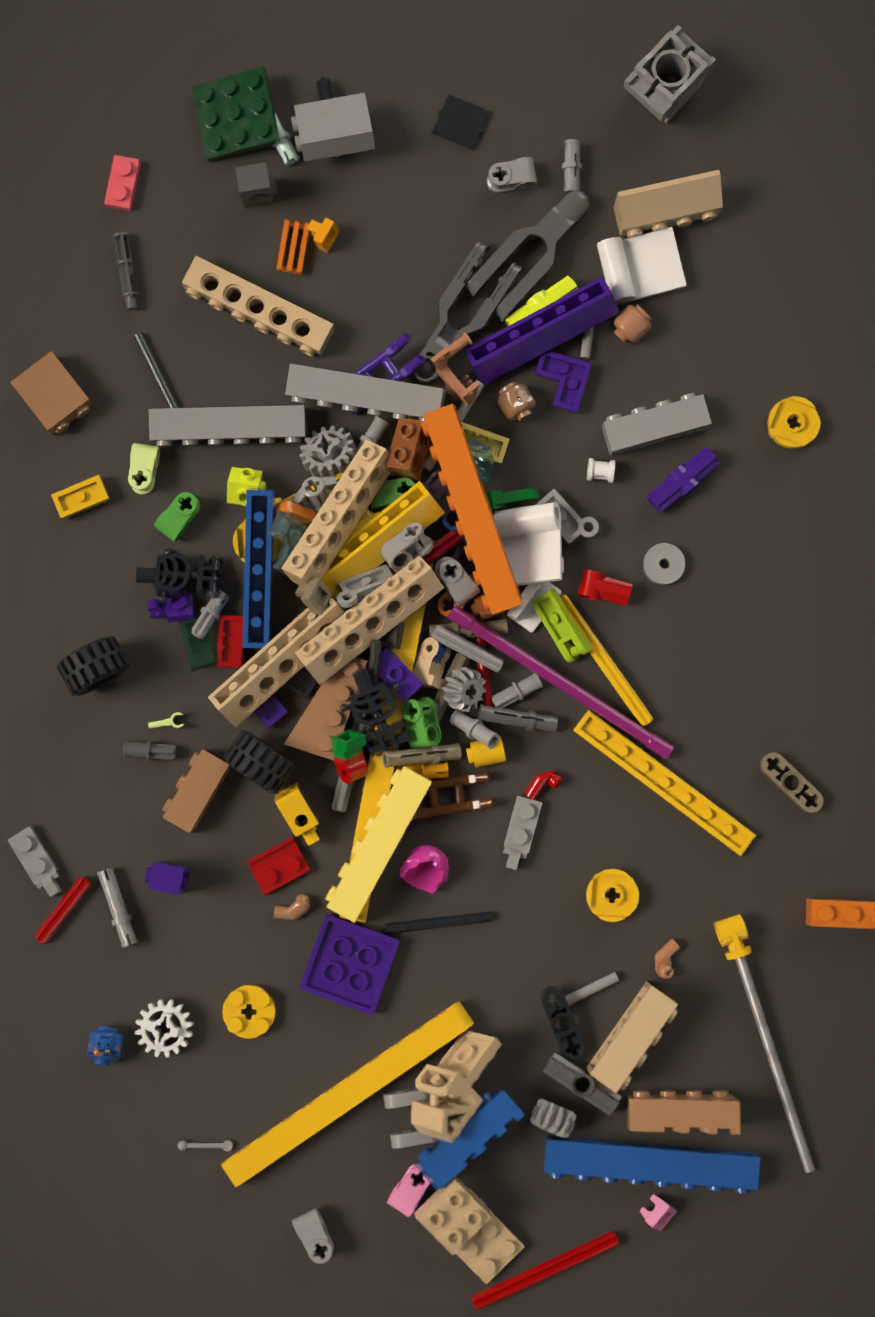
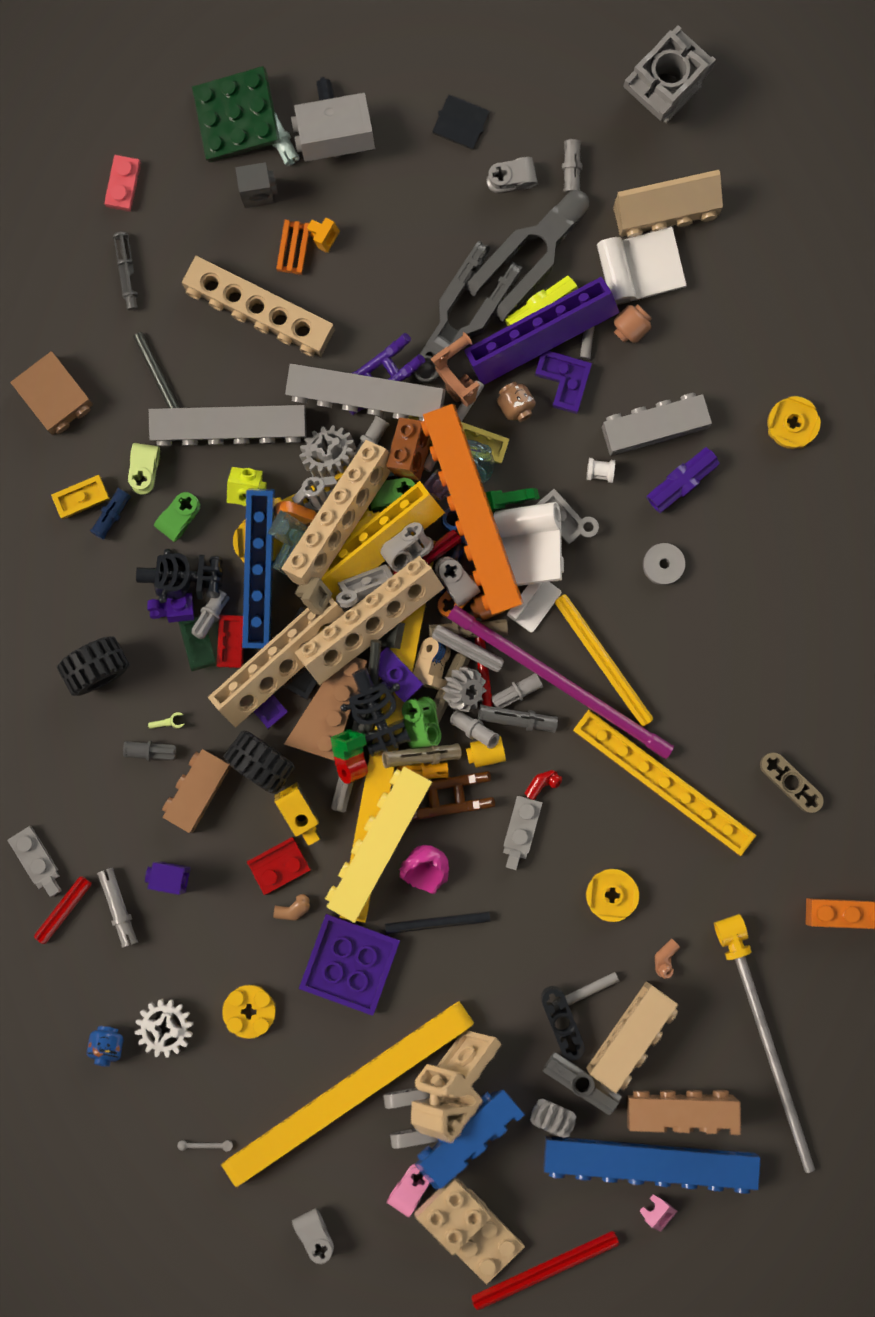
lime plate [531,588,592,663] -> none
red piece [577,569,632,606] -> none
none -> dark blue pin [90,488,132,540]

